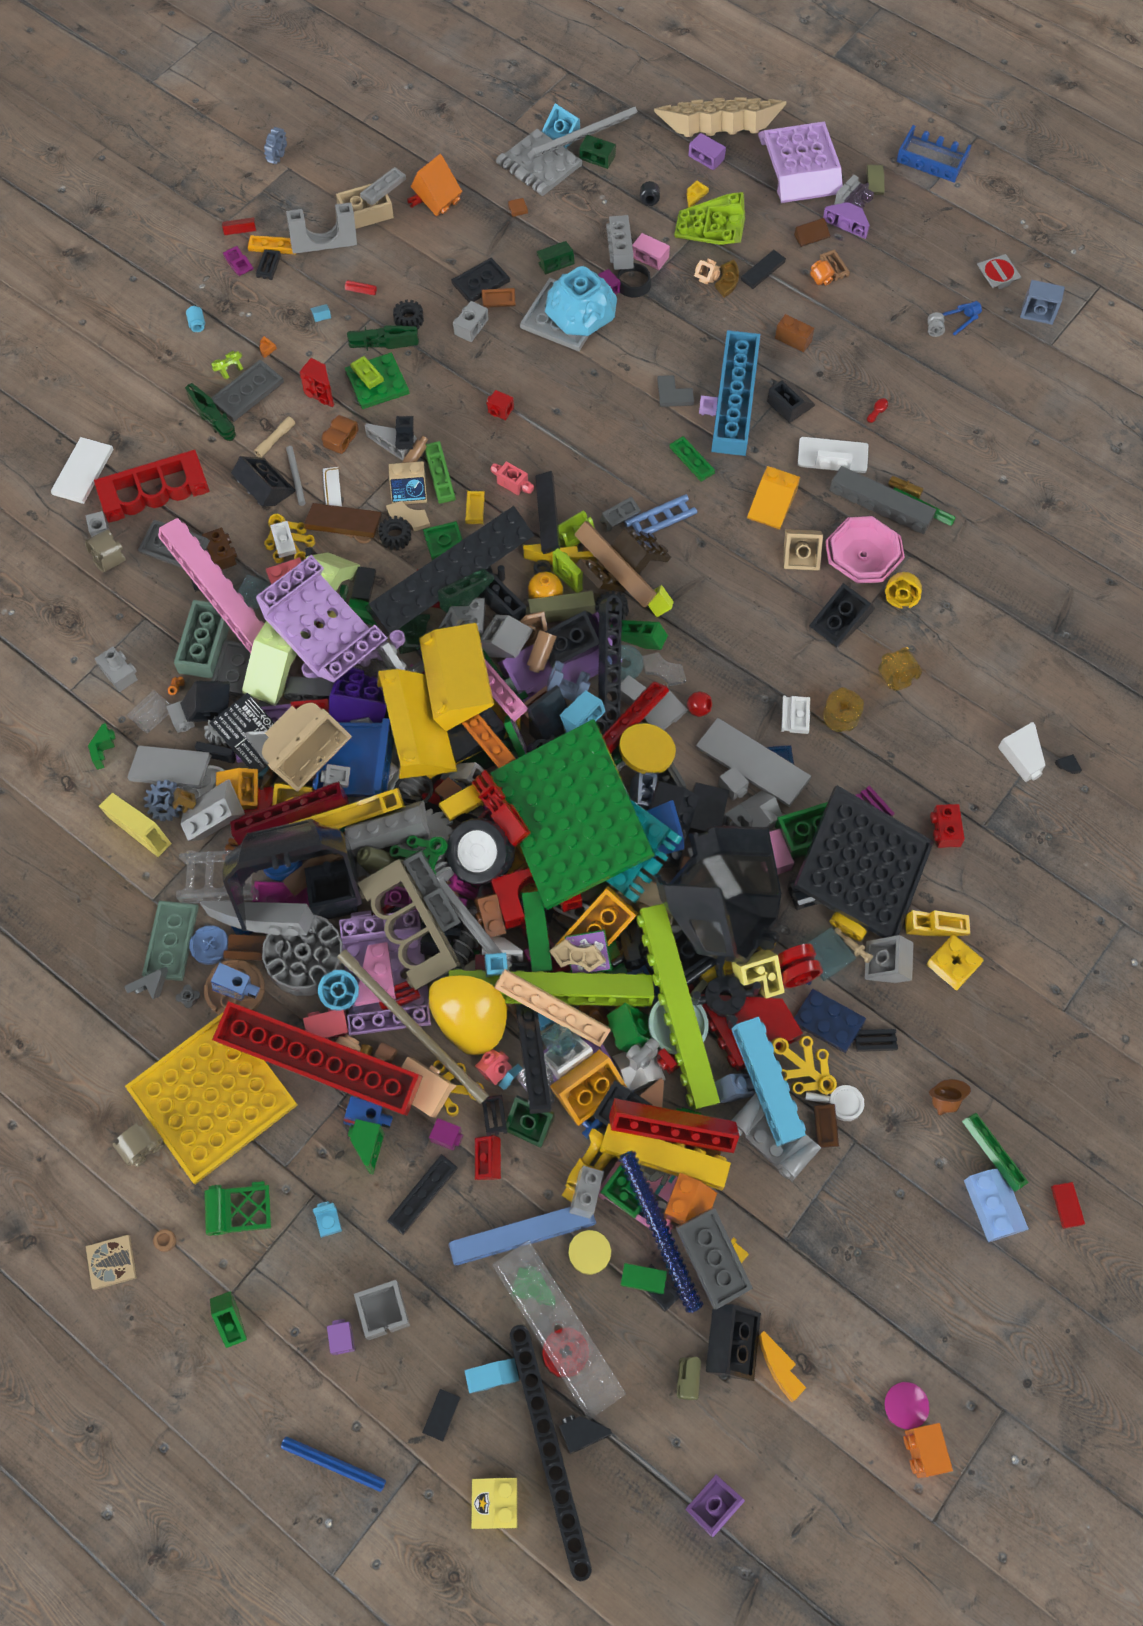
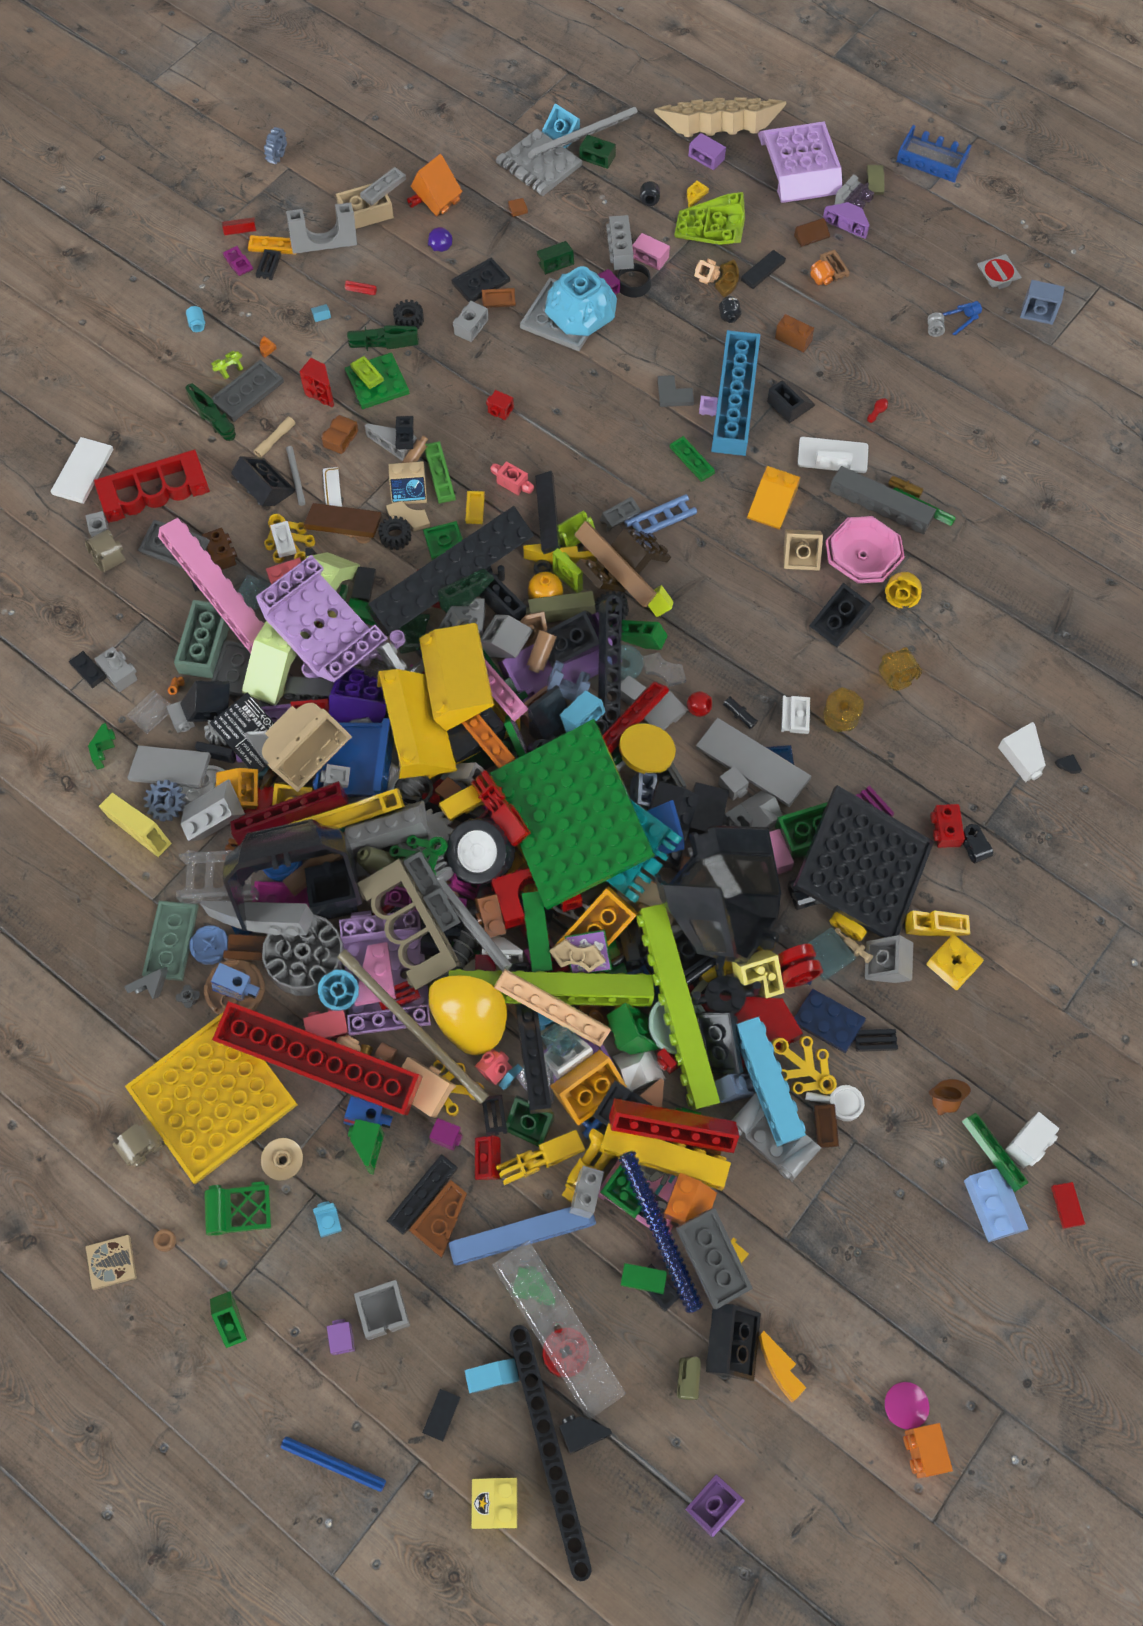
pearl gold tile [173,787,196,813] -> none
medium azure slope [485,953,508,977] -> none
light yellow tile [568,1230,611,1275] -> none
light grey plate [626,1038,659,1071] -> none
none -> black plate [69,651,107,689]
none -> tan dish [261,1138,303,1181]
none -> dark orange wing [409,1180,467,1258]
none -> dark purple hair [428,227,453,252]
none -> yellow arm [496,1130,586,1185]
none -> black tile [695,1011,743,1074]
none -> black head [719,296,742,323]
none -> black pin [723,696,758,729]
none -> black piece [962,824,993,864]
none -> white brick [1005,1112,1059,1169]

